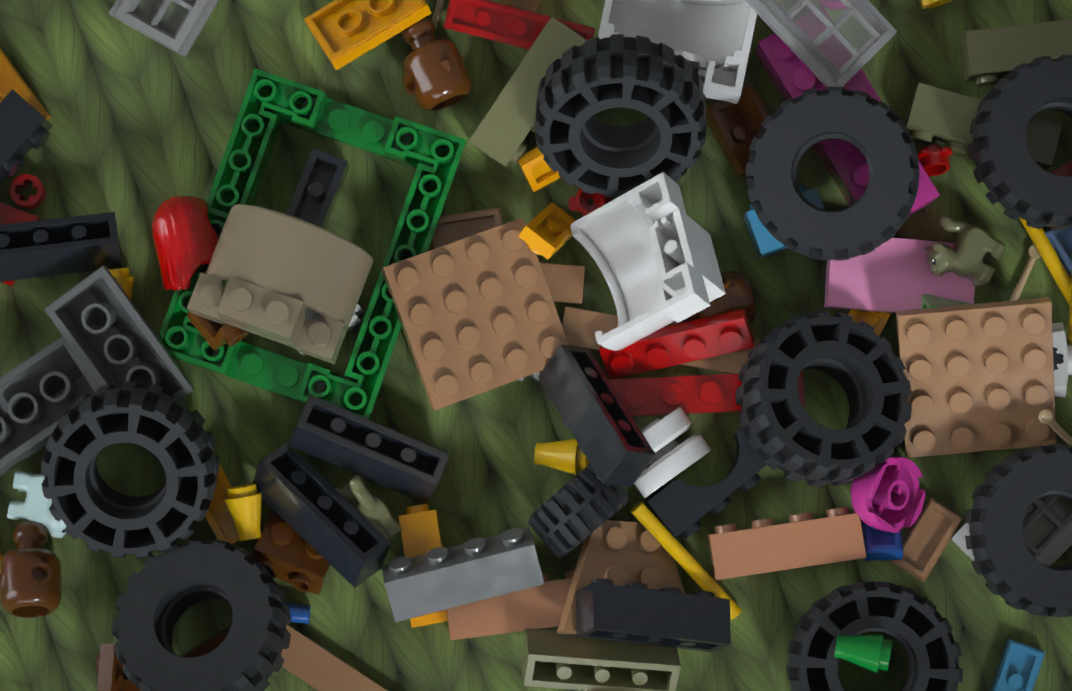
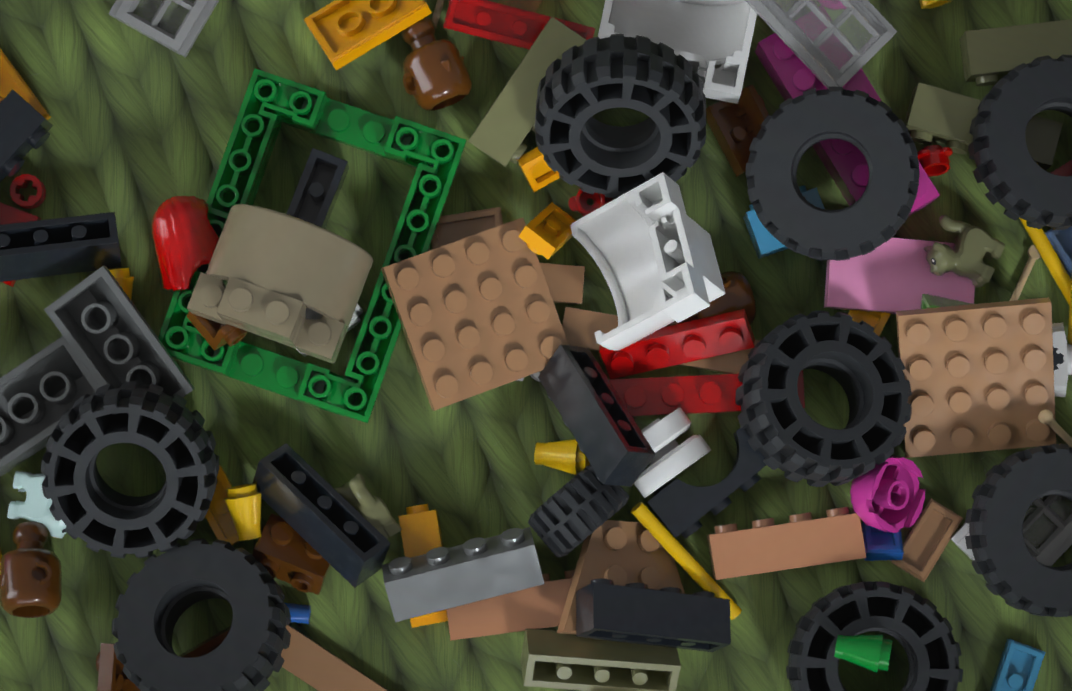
black brick [288,395,450,504] -> none

